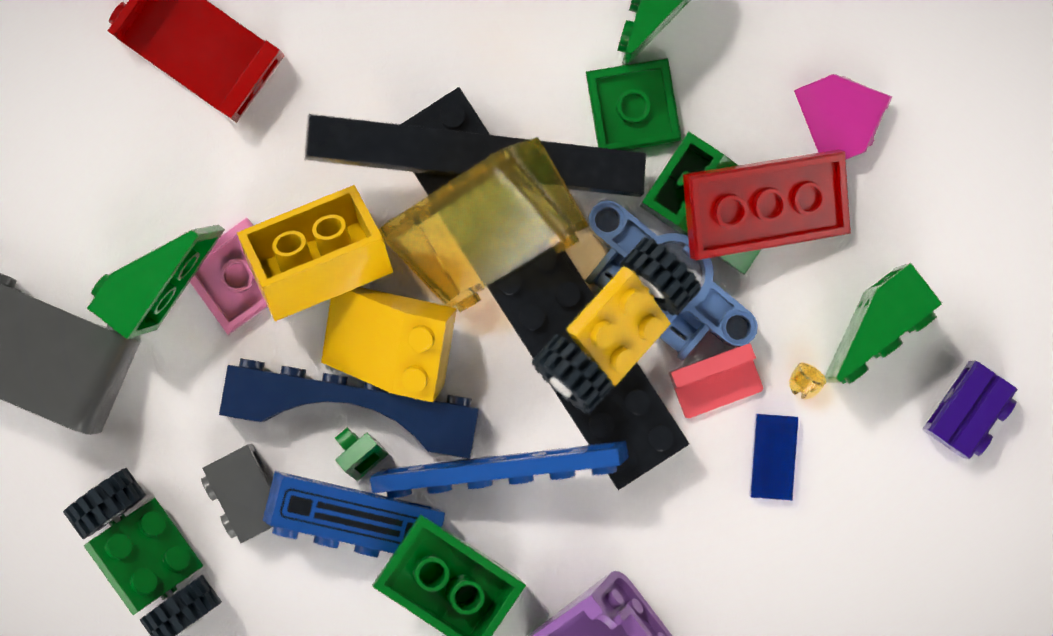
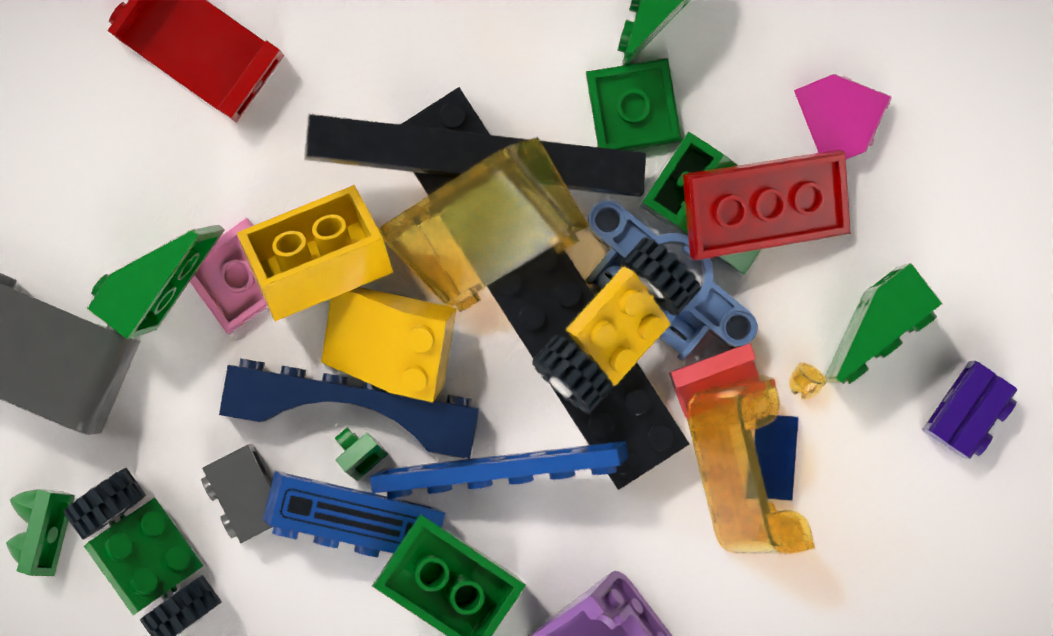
none -> green tile [6,489,75,576]
none -> clear yellow windscreen [685,374,815,554]

